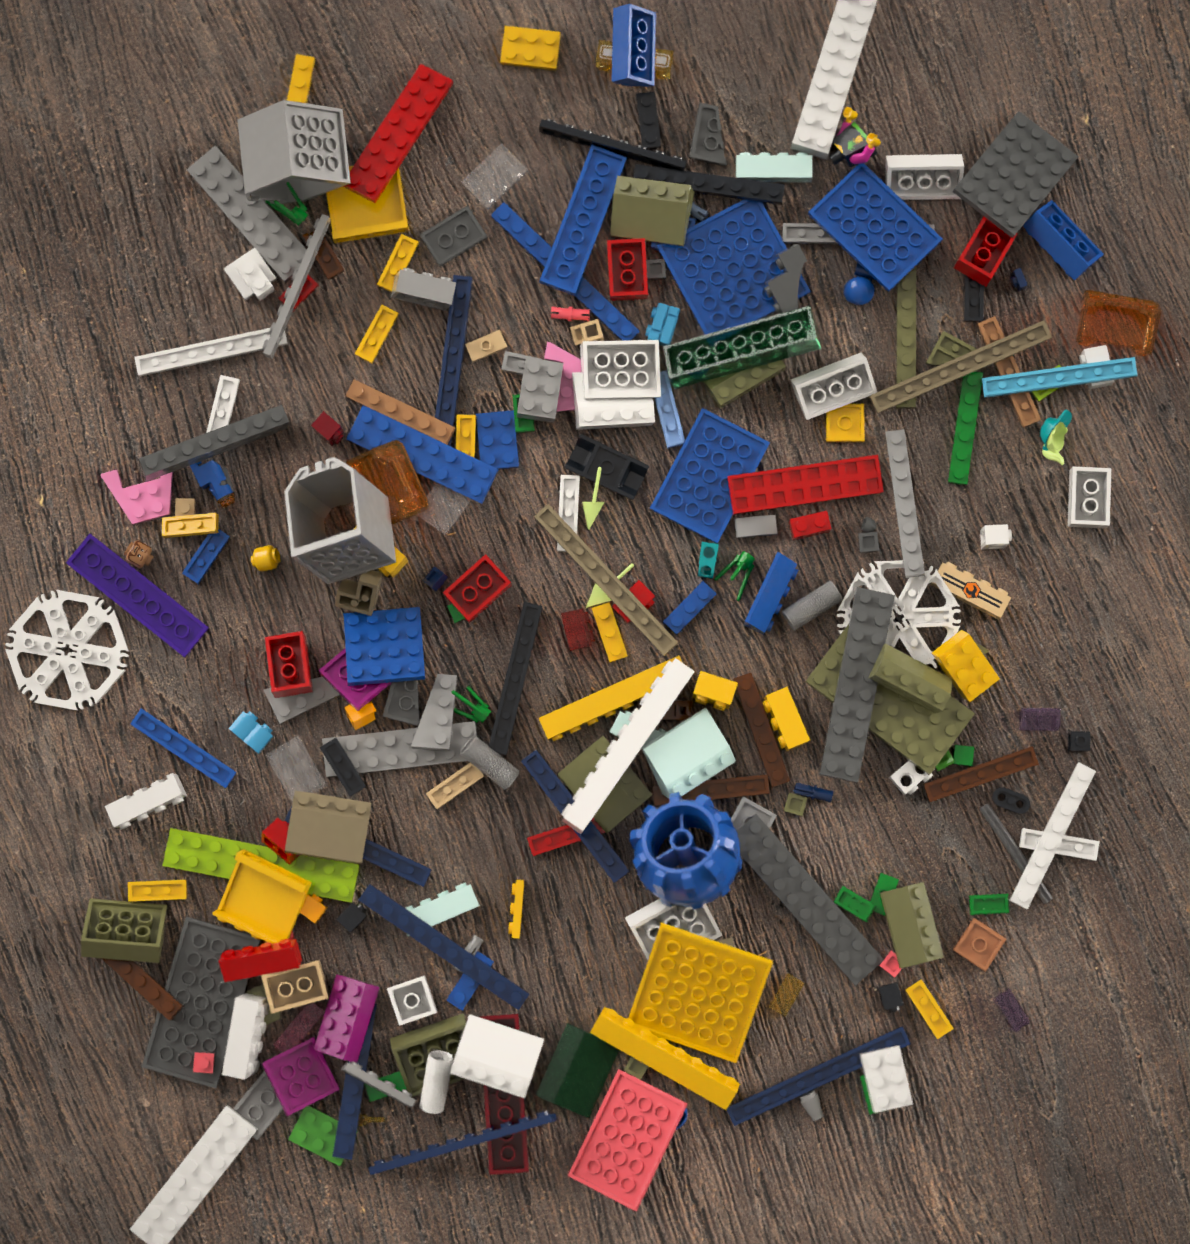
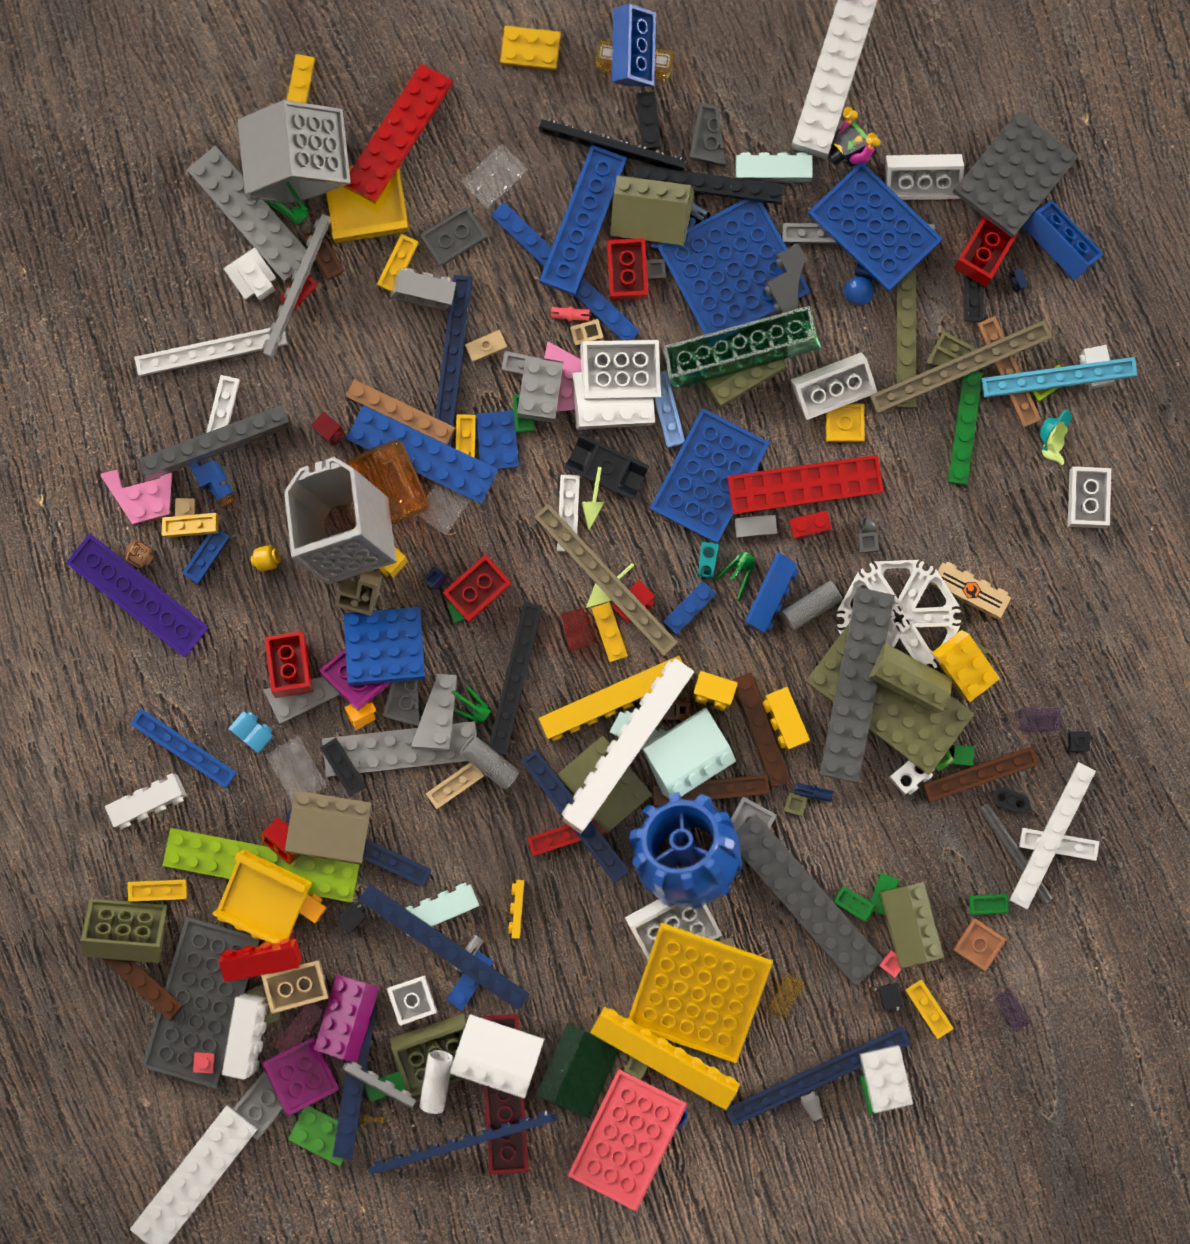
white plate [5,590,129,711] -> none
yellow plate [355,305,399,364] -> none
dark azure brick [645,303,680,348] -> none
light grey plate [885,429,925,578] -> none
white brick [980,524,1012,550] -> none
clear orange windscreen [1076,290,1162,356] -> none

